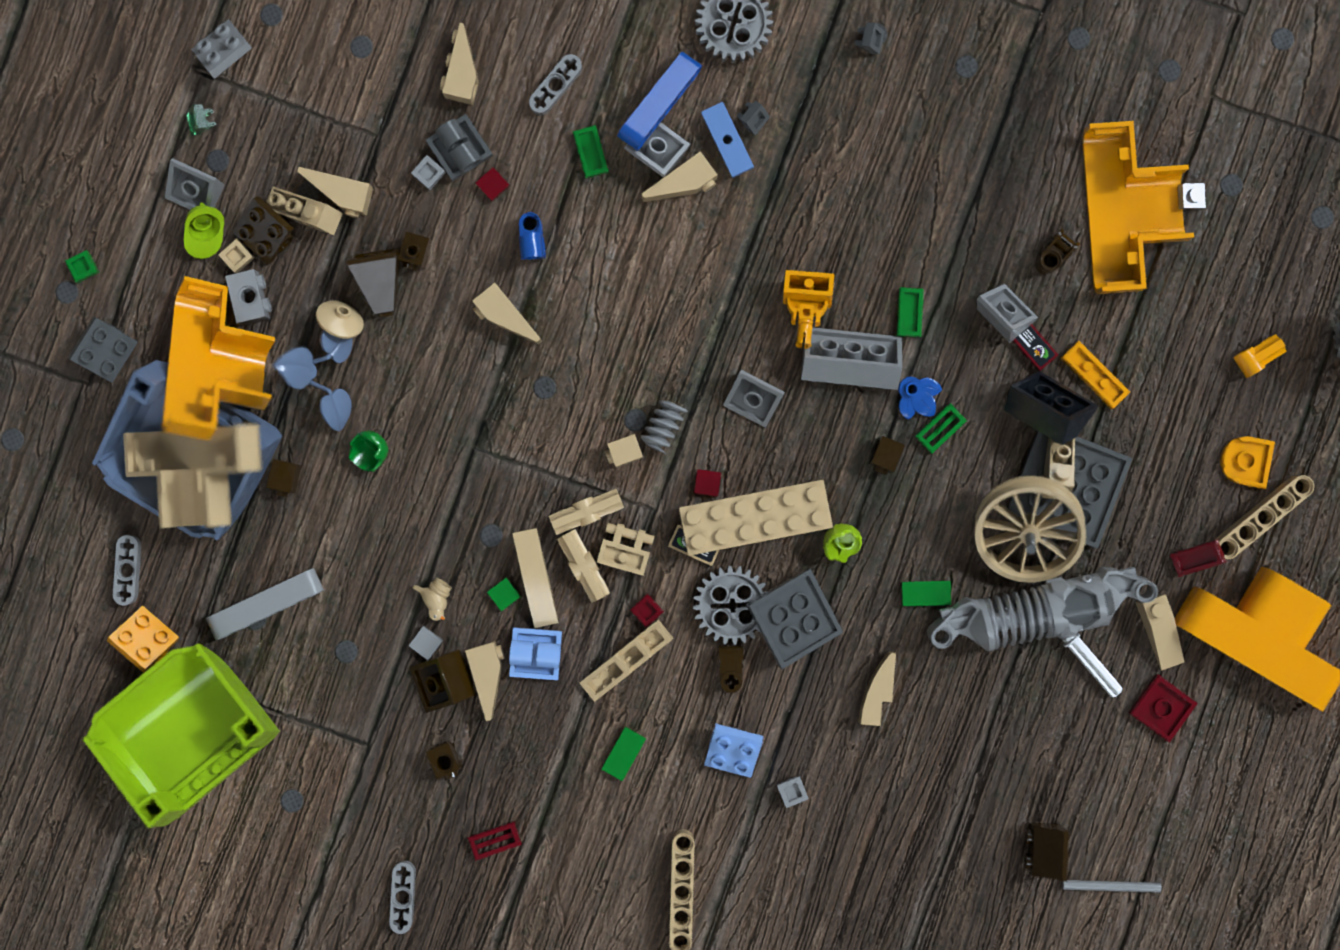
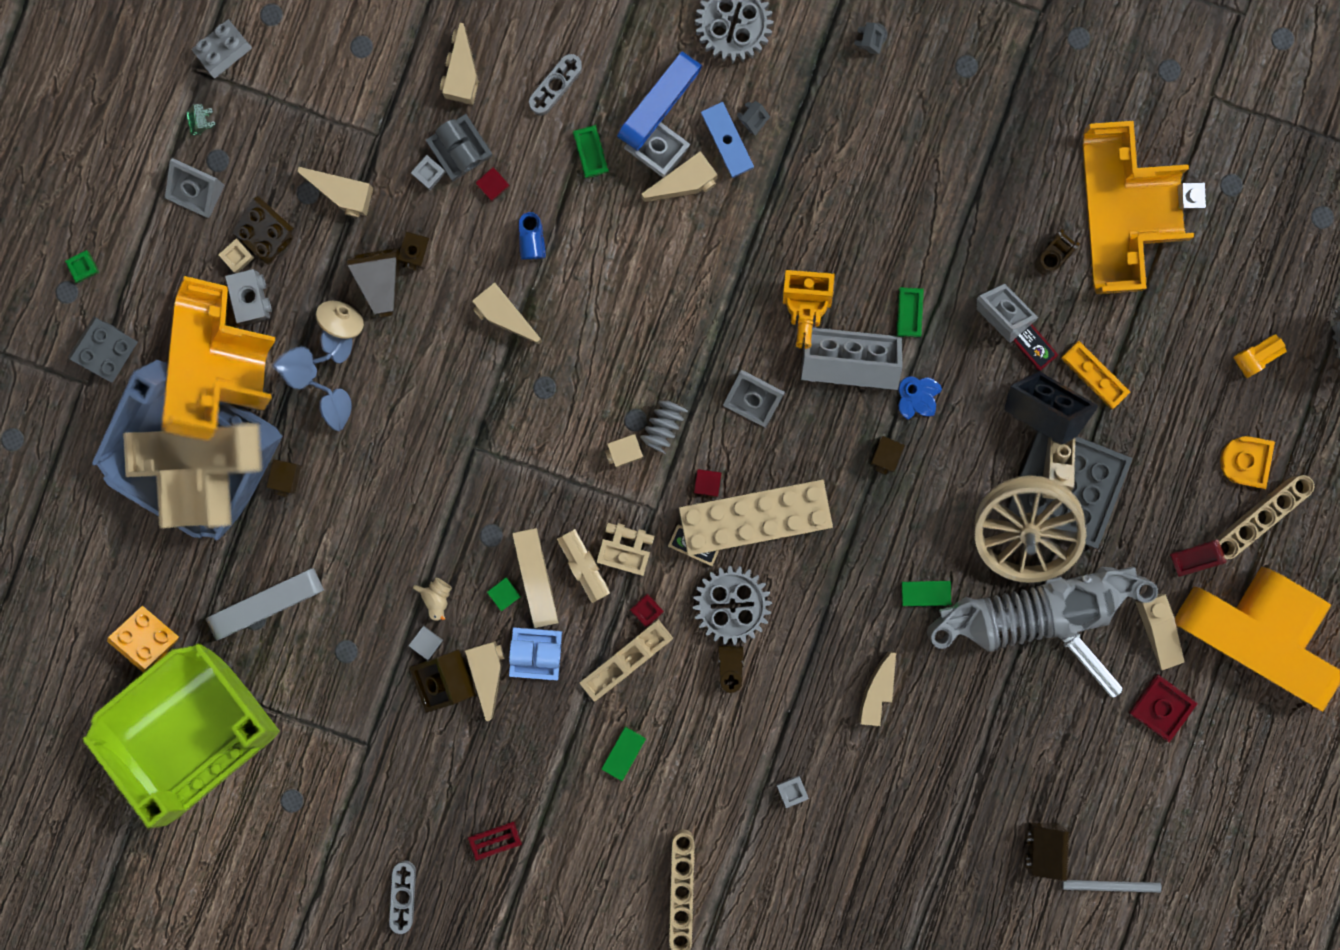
light grey beam [113,535,141,606] -> none
lime piece [183,202,224,259] -> none
tan slope [266,187,343,235] -> none
green hair [349,430,389,472] -> none
dark brown brick [426,740,462,780] -> none
tan piece [549,489,624,535] -> none
light blue plate [704,724,763,778] -> none
dark grey plate [746,568,843,669] -> none
lime hair [823,523,862,563] -> none
green tile [915,403,967,454] -> none

